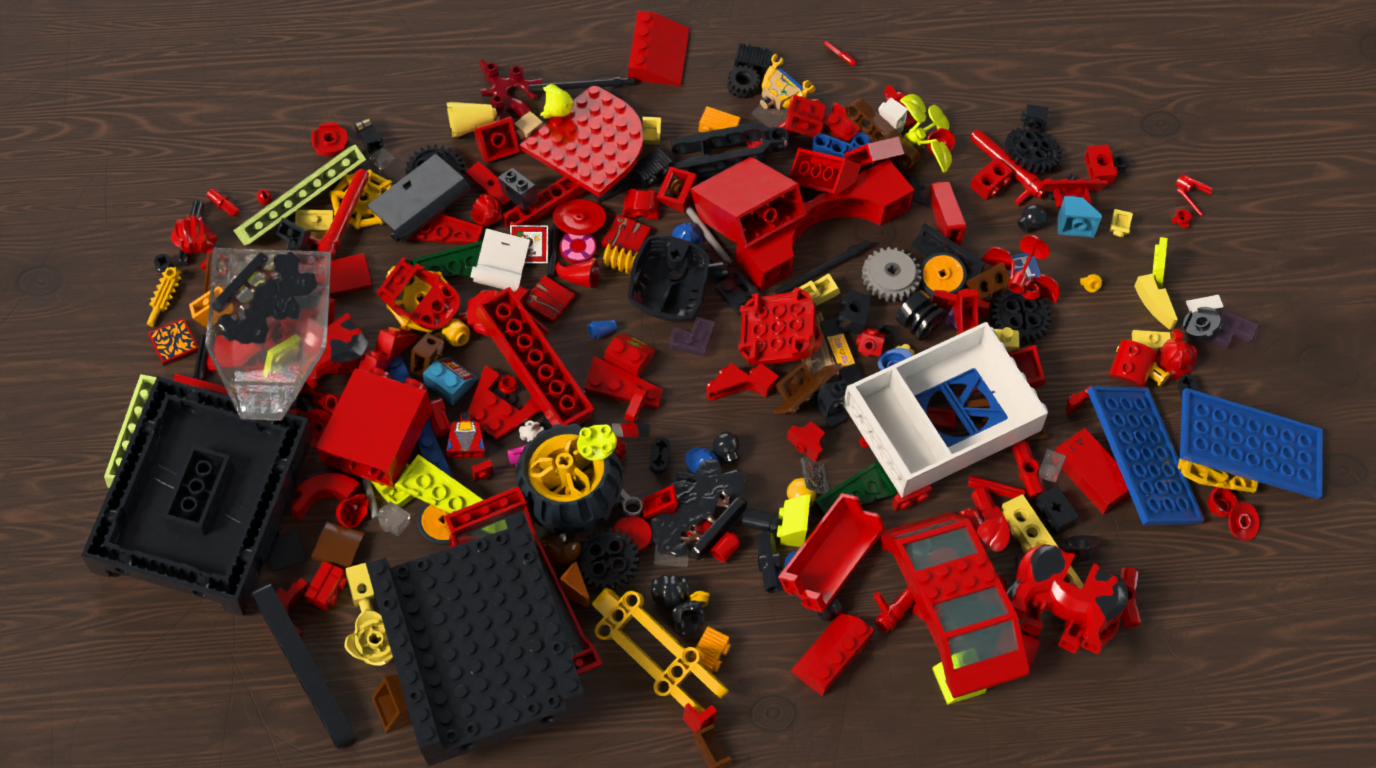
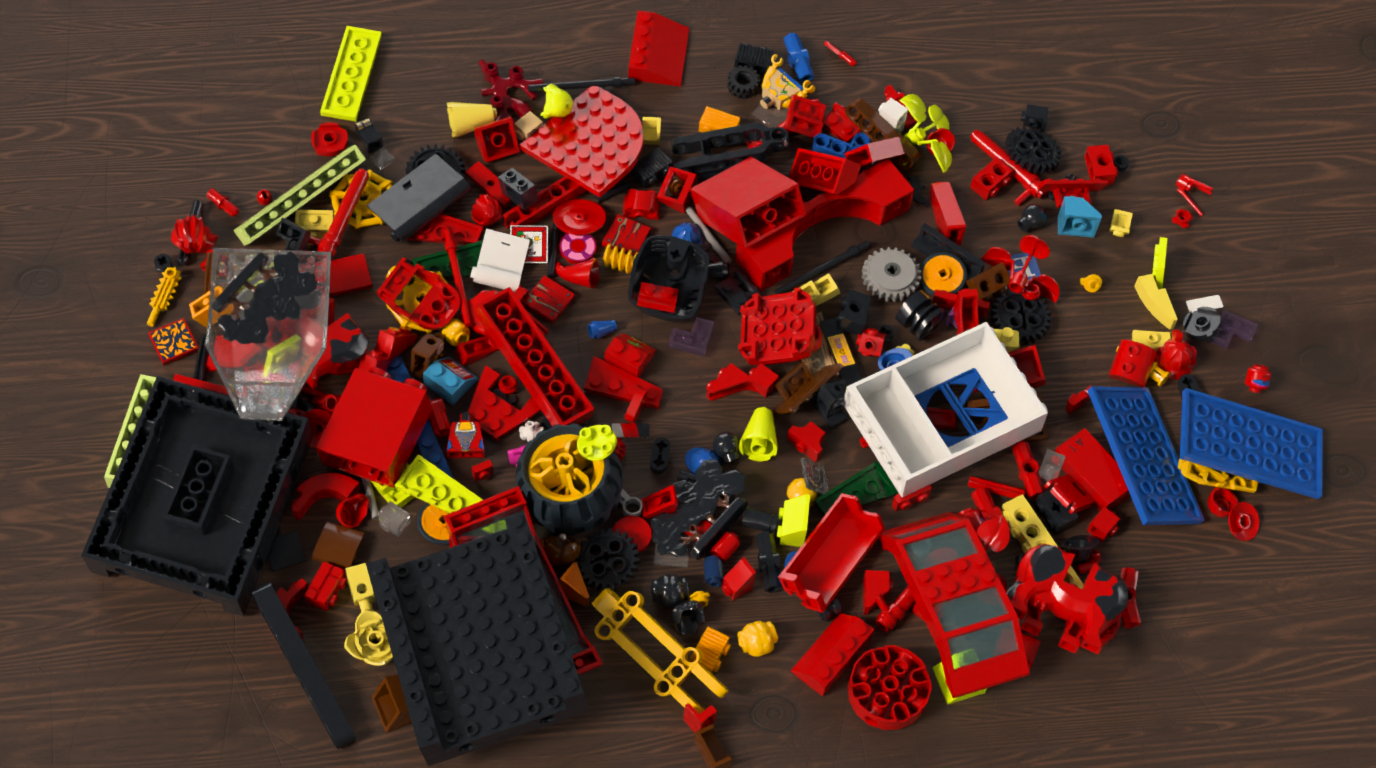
none -> neon yellow plate [320,26,382,122]
none -> red bar [444,230,472,327]
none -> red slope [455,336,499,366]
none -> red plate [637,282,679,313]
none -> dark blue brick [703,556,725,587]
none -> red slope [722,557,756,601]
none -> yellow hair [737,620,778,657]
none -> neon yellow cone [739,407,778,462]
none -> blue piece [783,32,814,83]
none -> red brick [847,645,932,730]
none -> red slope [863,570,893,615]
none -> red container [1044,474,1096,514]
none -> red arm [1076,550,1101,574]
none -> red brick [1087,507,1120,543]
none -> red head [1244,364,1272,393]

